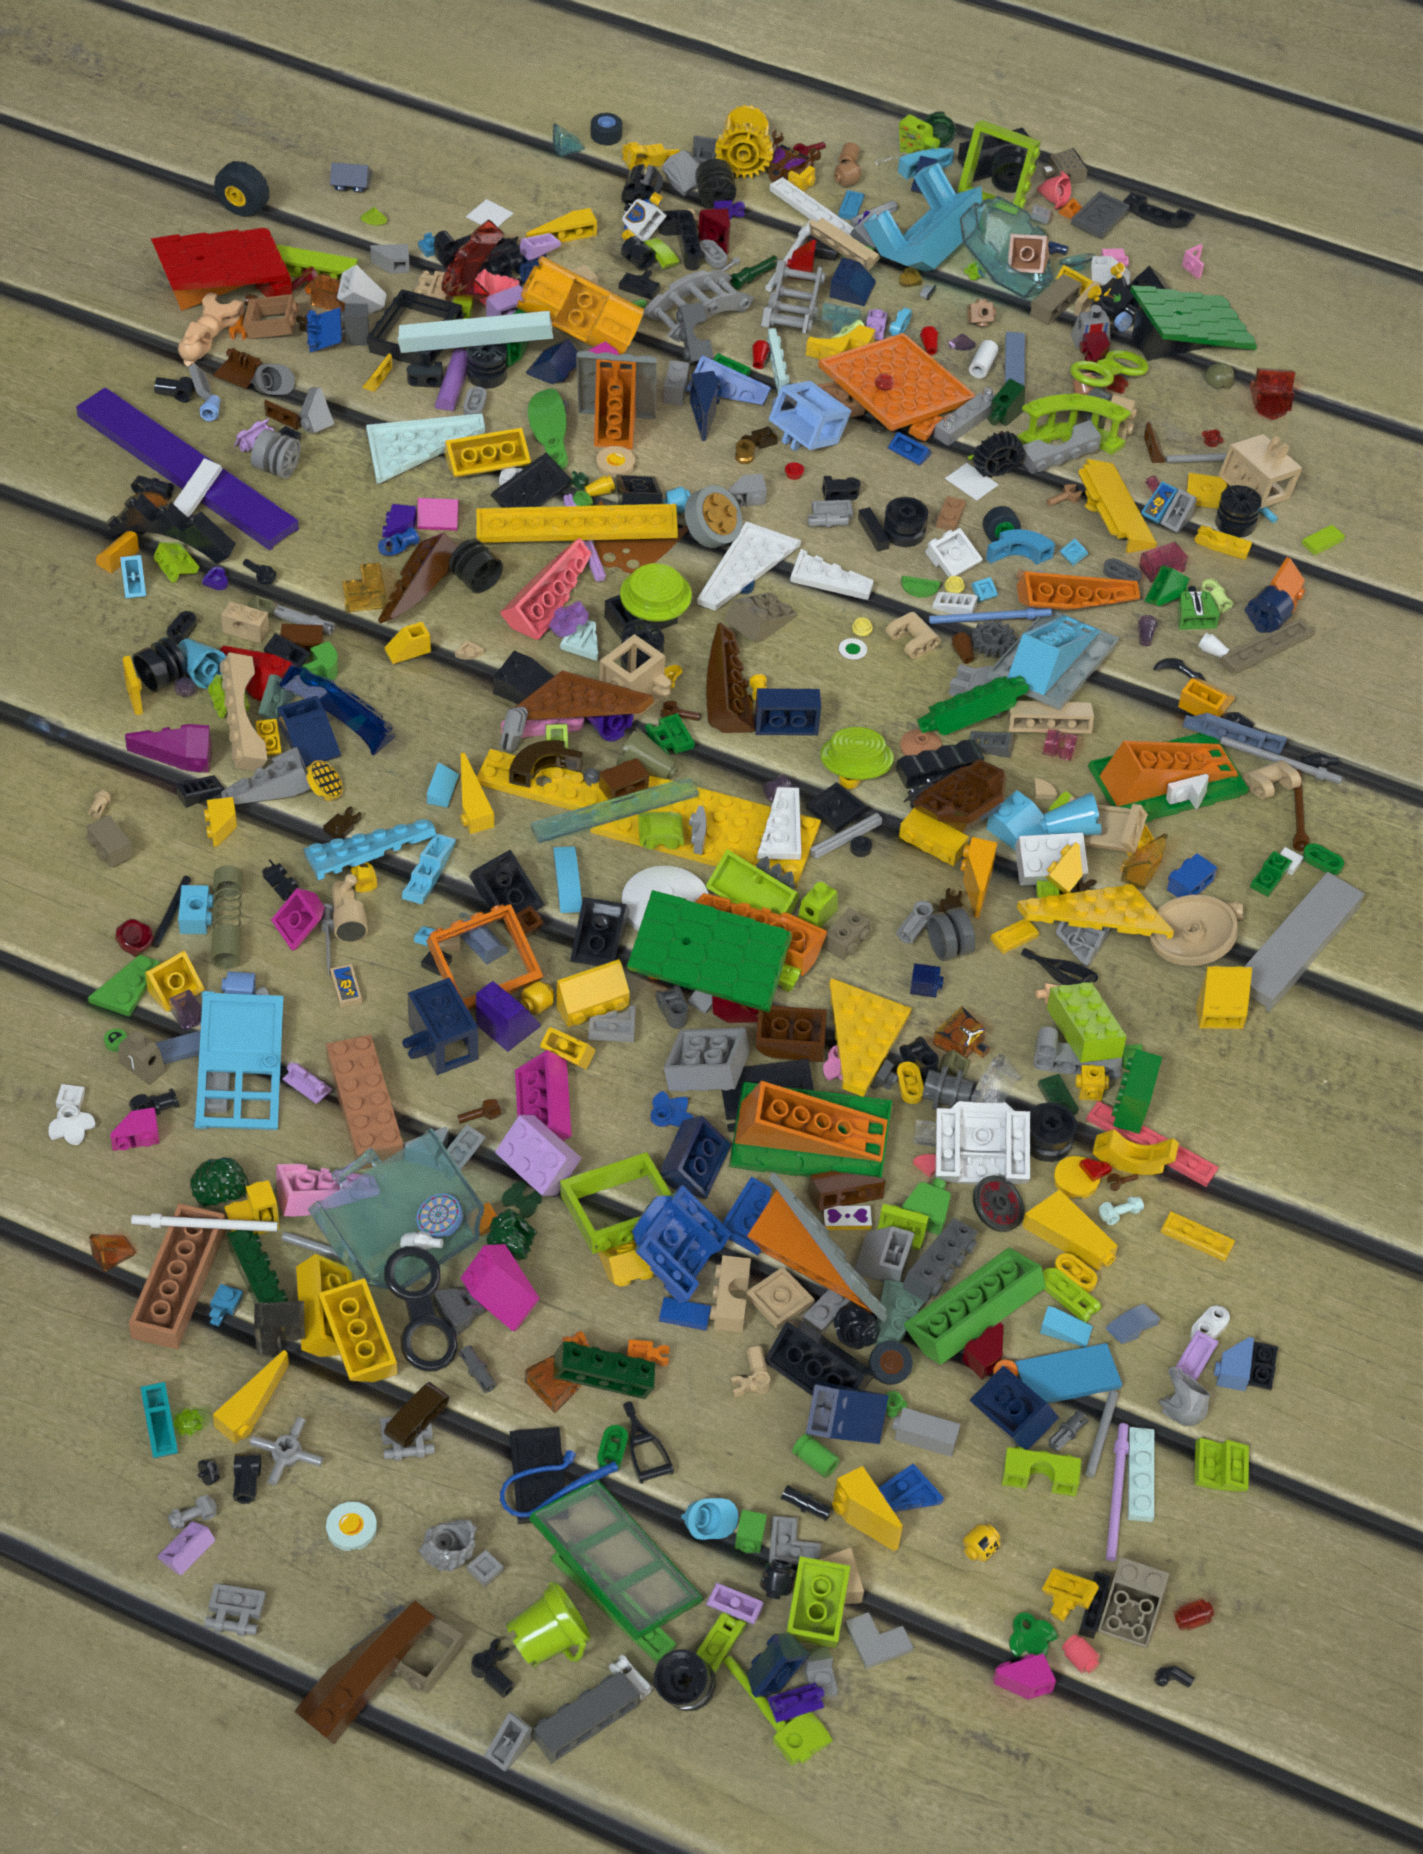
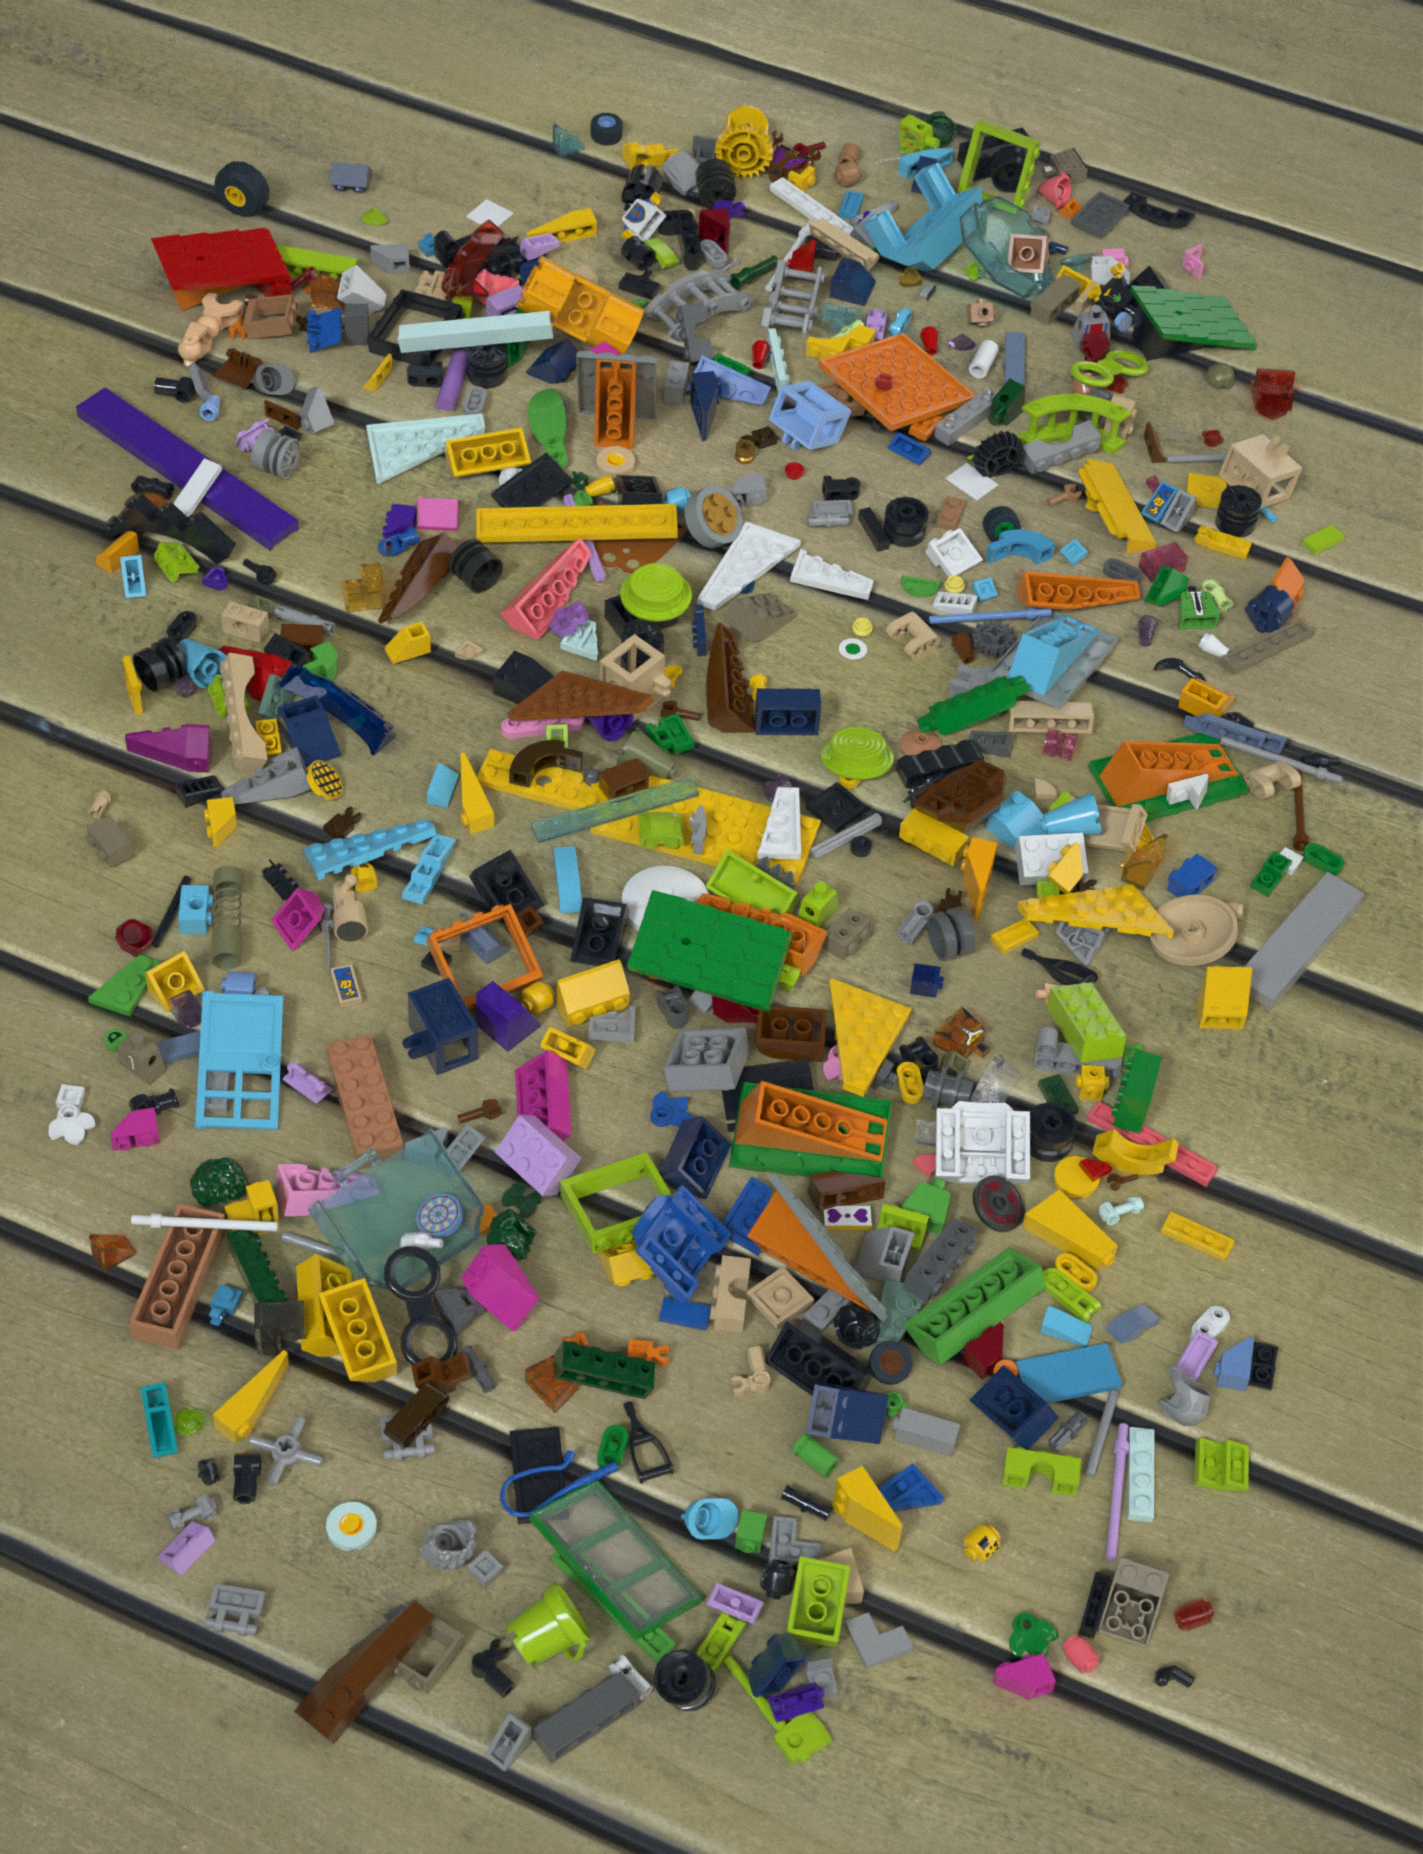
light grey arm [500,707,528,752] -> none
yellow hinge [1041,1568,1099,1622] -> none
none -> reddish brown brick [411,1352,472,1394]
none -> dark blue plate [691,605,706,657]

